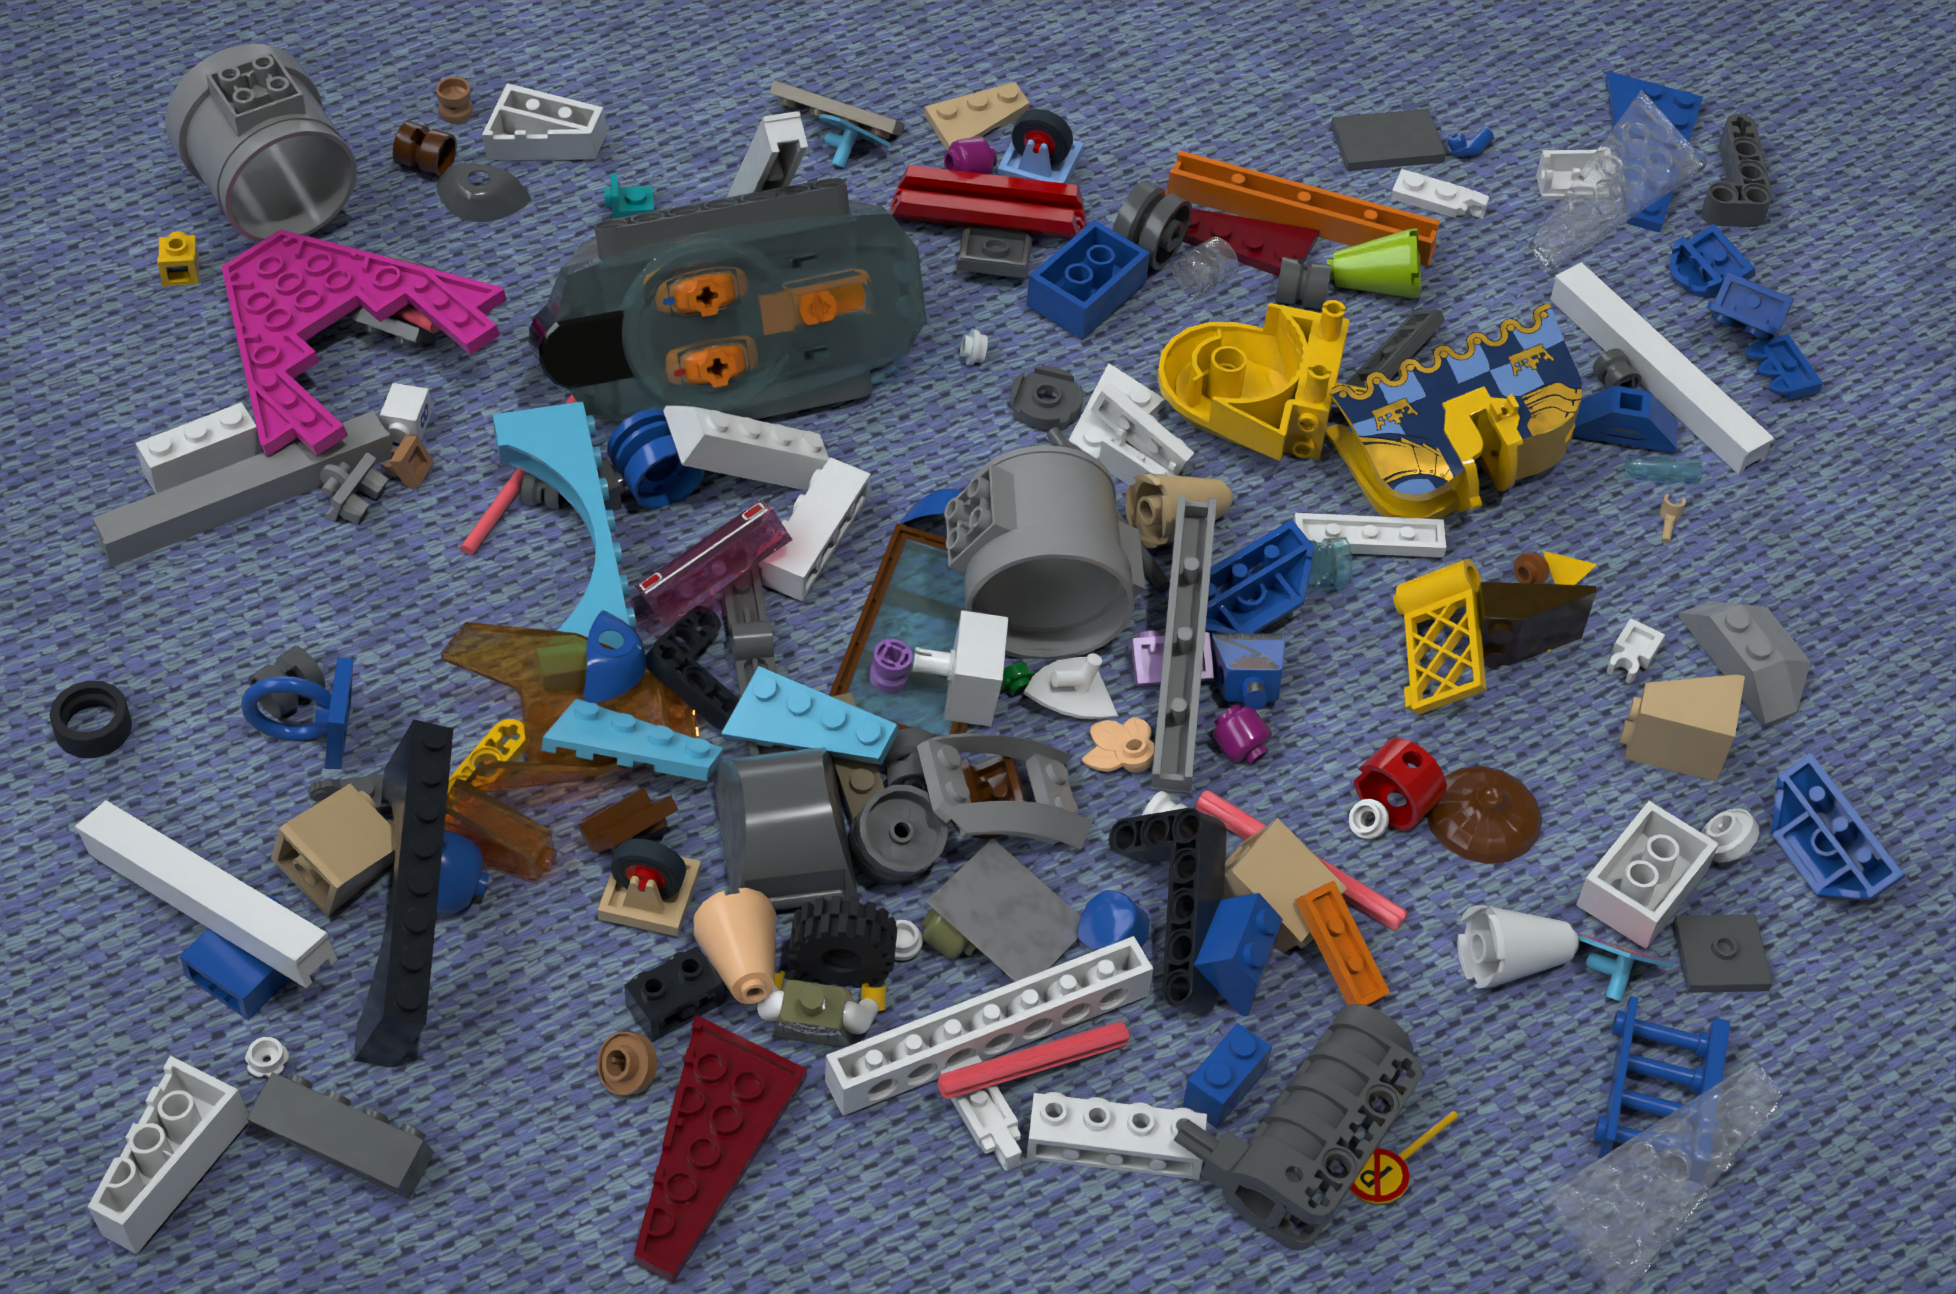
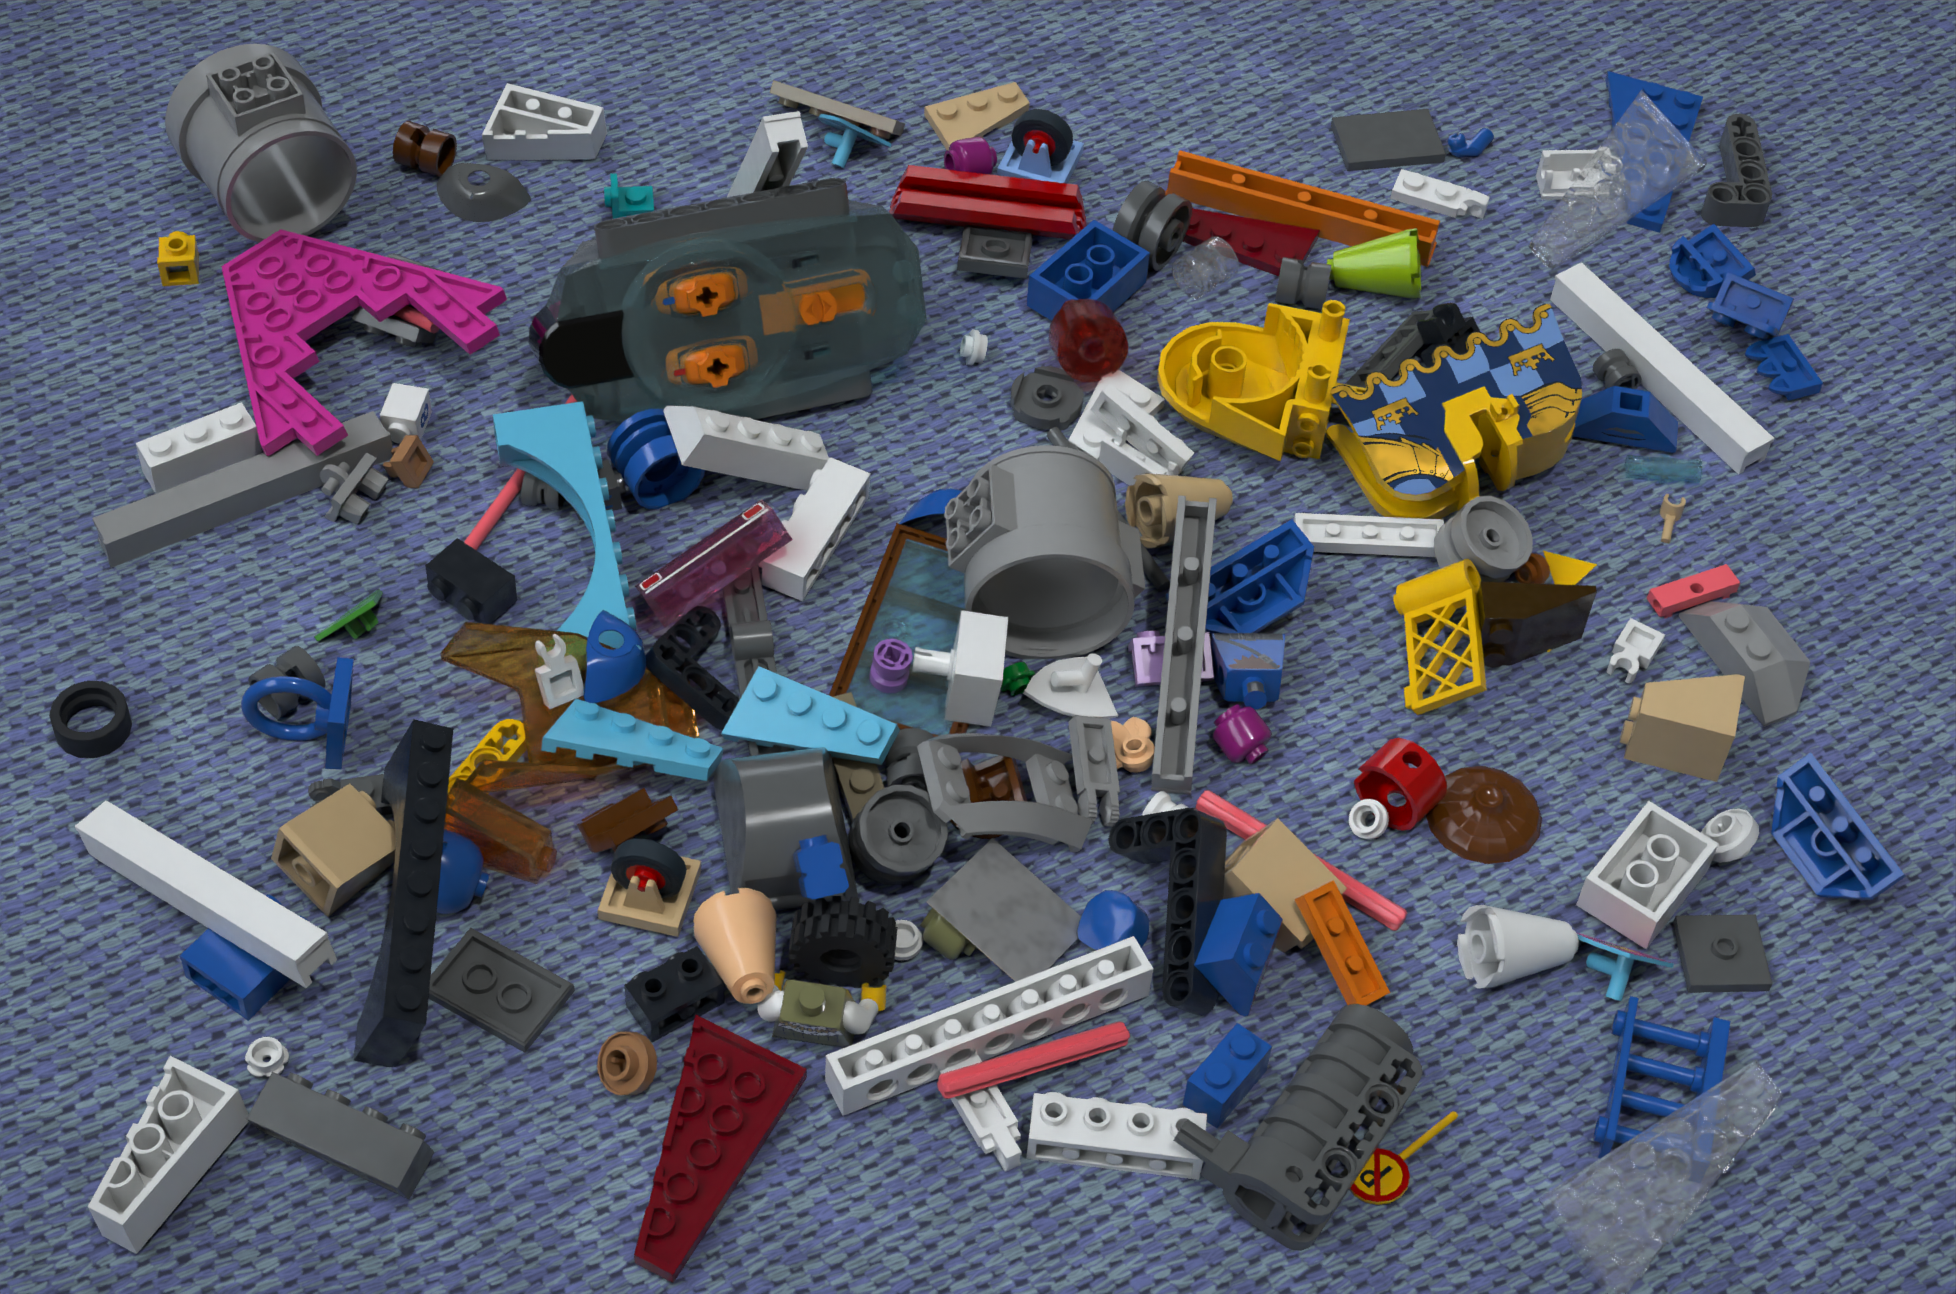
medium nougat wheel [436,77,473,124] -> none
clear light blue wheel [1307,537,1352,589] -> none
none -> bright green piece [314,589,383,642]
none -> black brick [425,538,517,628]
none -> dark grey tile [429,928,575,1053]
none -> white plate [534,634,584,709]
none -> blue brick [792,835,849,900]
none -> clear red brick [1049,299,1128,383]
none -> light grey hinge [1068,715,1120,827]
none -> black plate [1417,303,1480,367]
none -> light grey wheel [1434,496,1533,582]
none -> coral piece [1647,564,1740,618]

